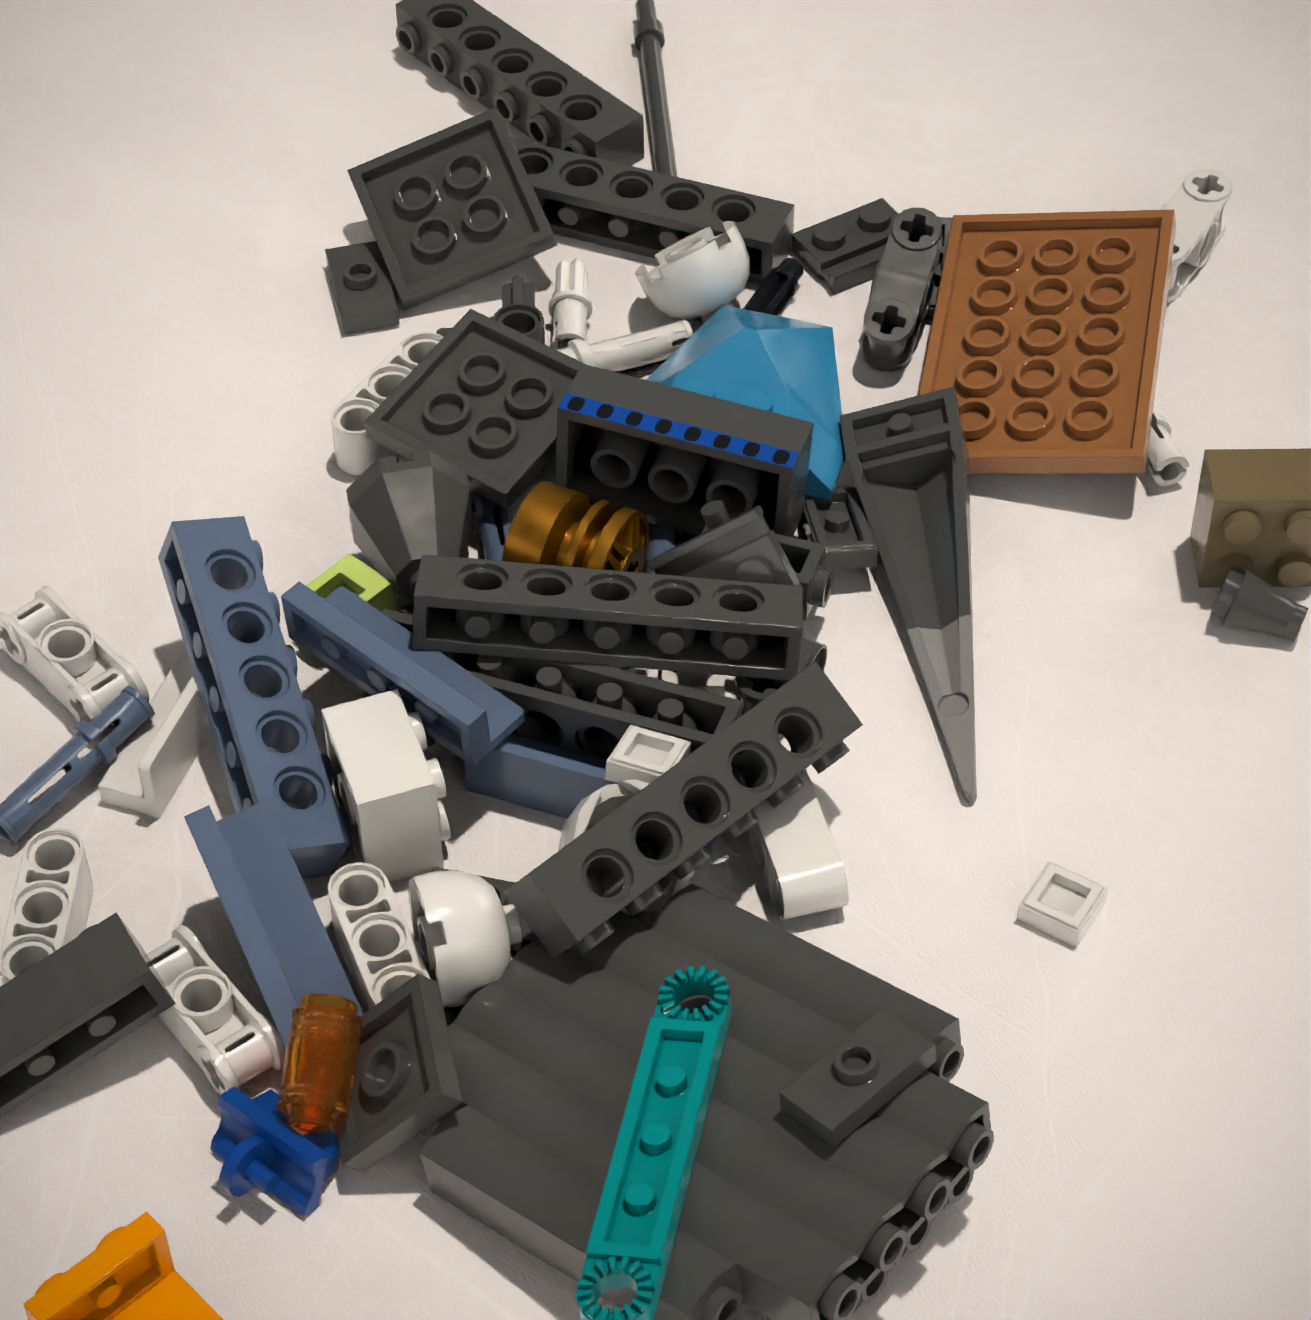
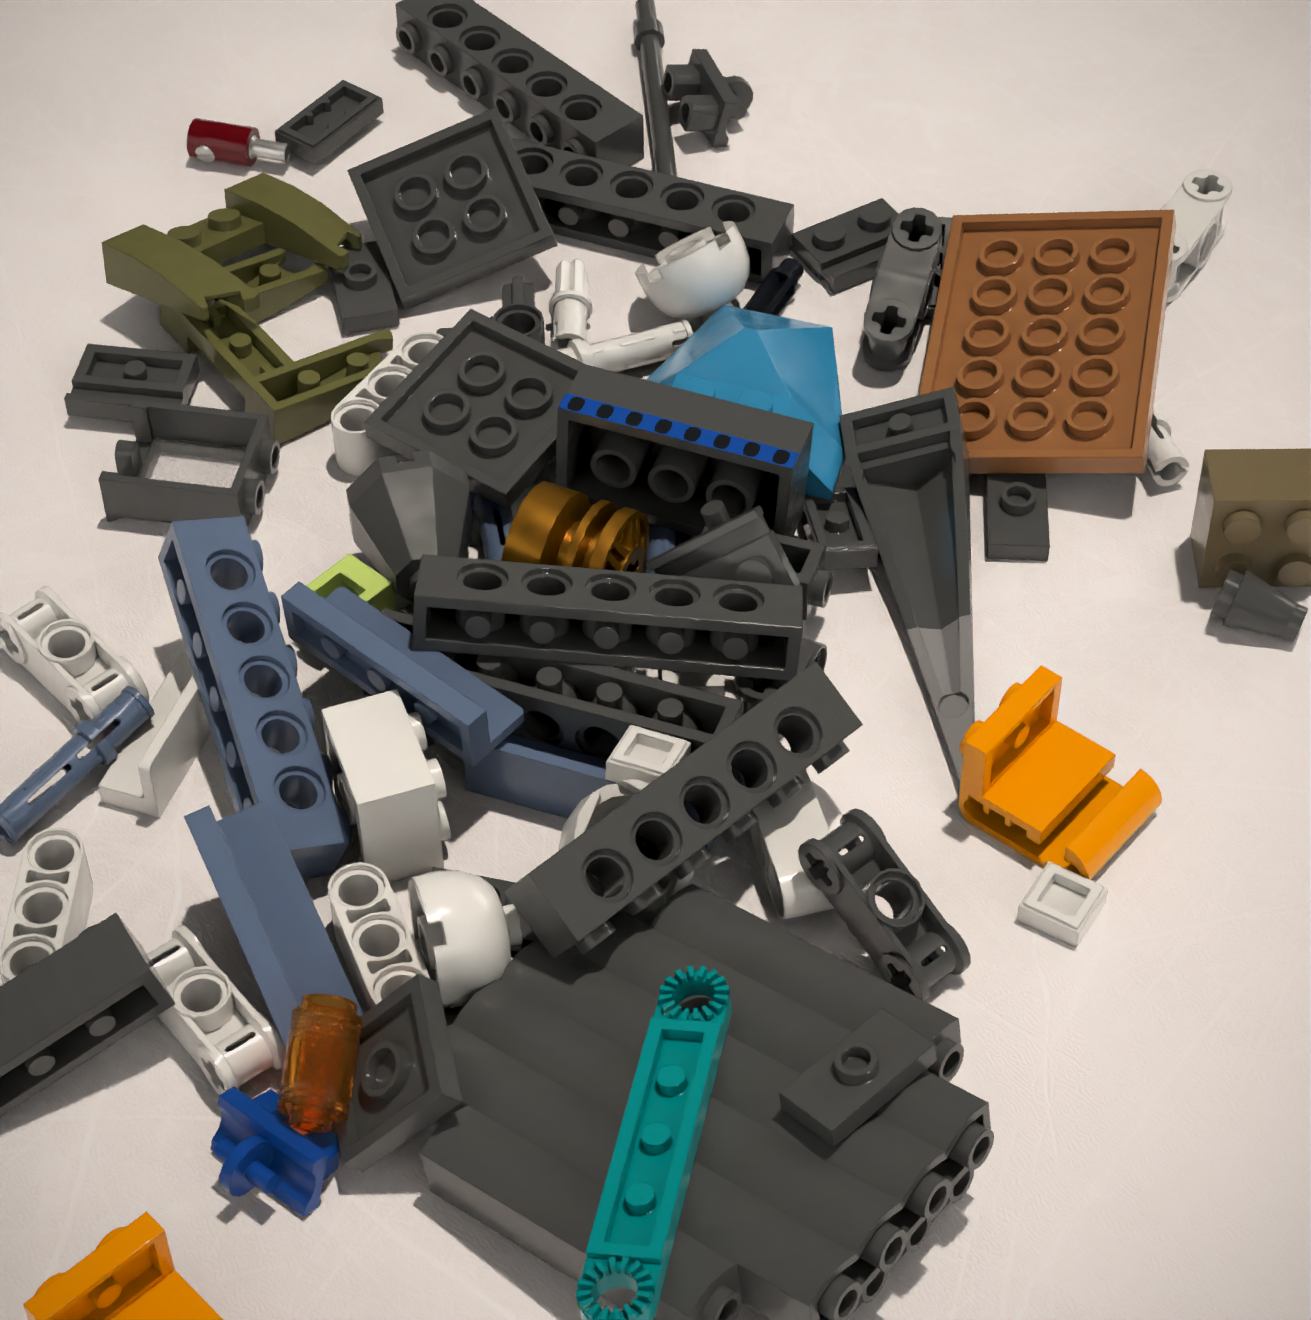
none -> dark grey plate [64,343,200,422]
none -> dark grey window [98,399,280,527]
none -> olive wedge [102,173,362,321]
none -> olive wedge [160,248,393,444]
none -> dark red piece [187,118,291,167]
none -> dark grey plate [275,80,384,165]
none -> dark grey hips [661,49,753,147]
none -> dark grey piece [798,808,971,1001]
none -> light orange piece [958,665,1162,880]
none -> dark grey plate [985,473,1050,561]

